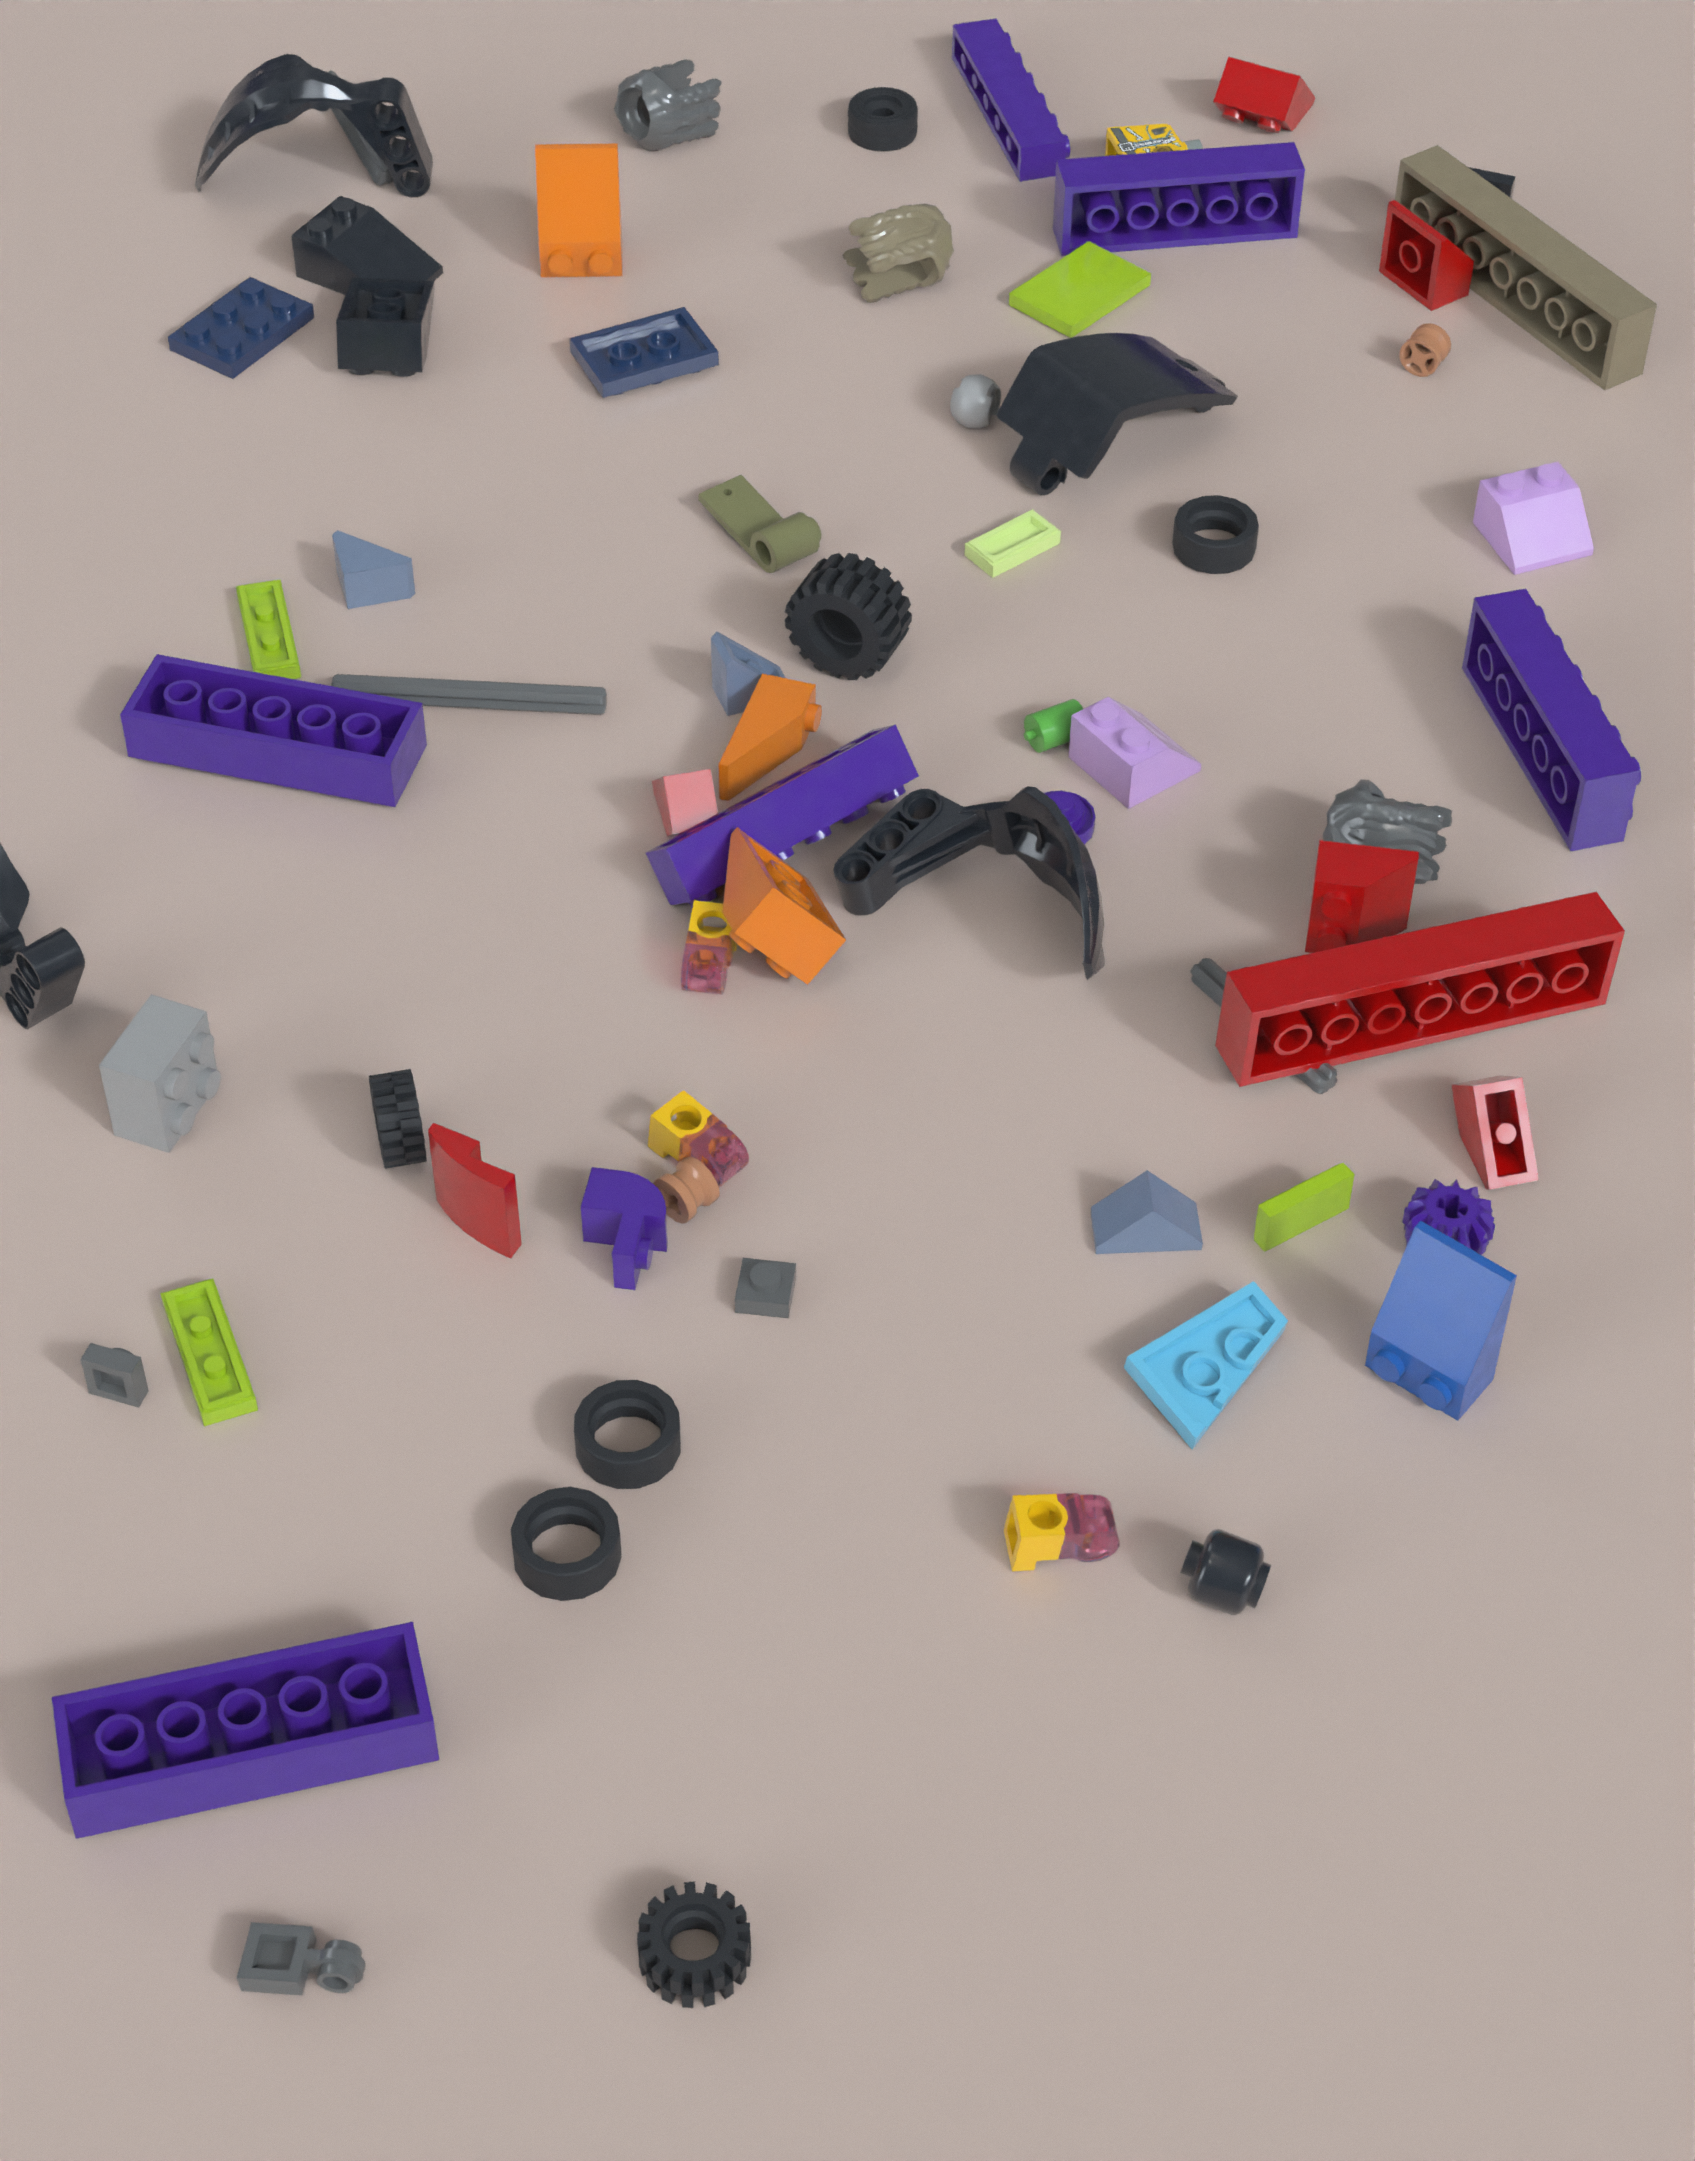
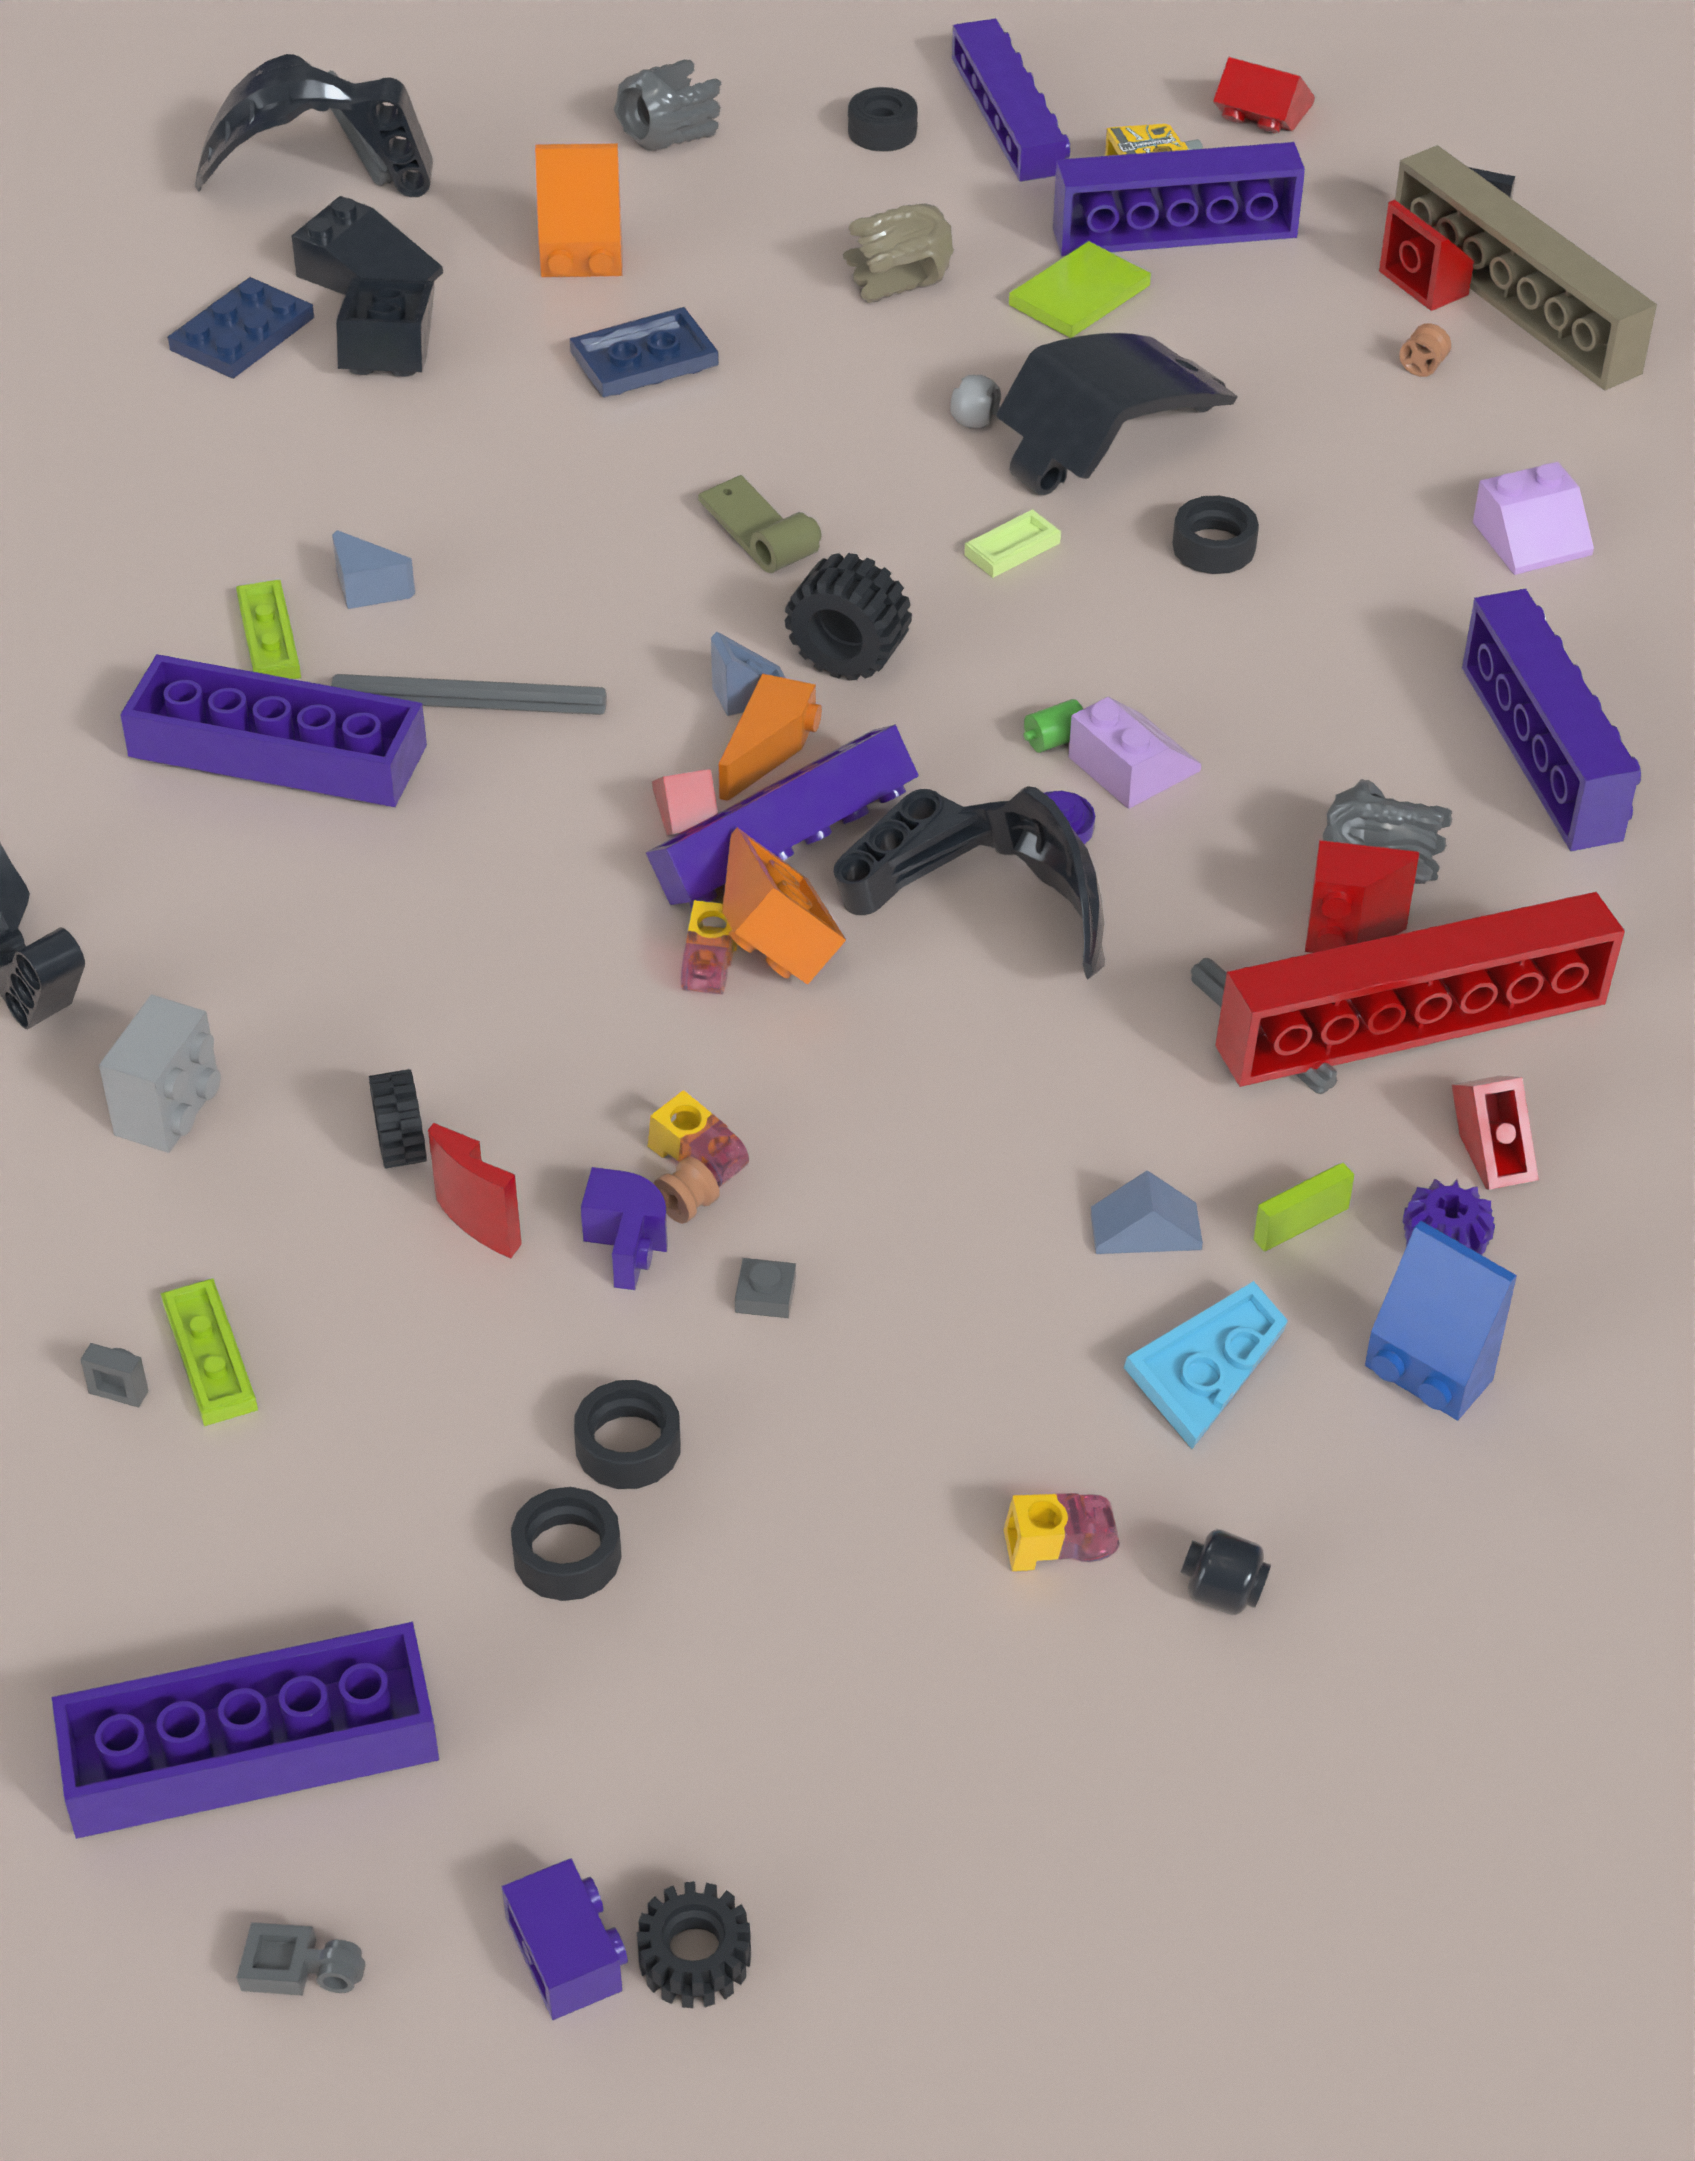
none -> dark purple brick [501,1858,628,2021]

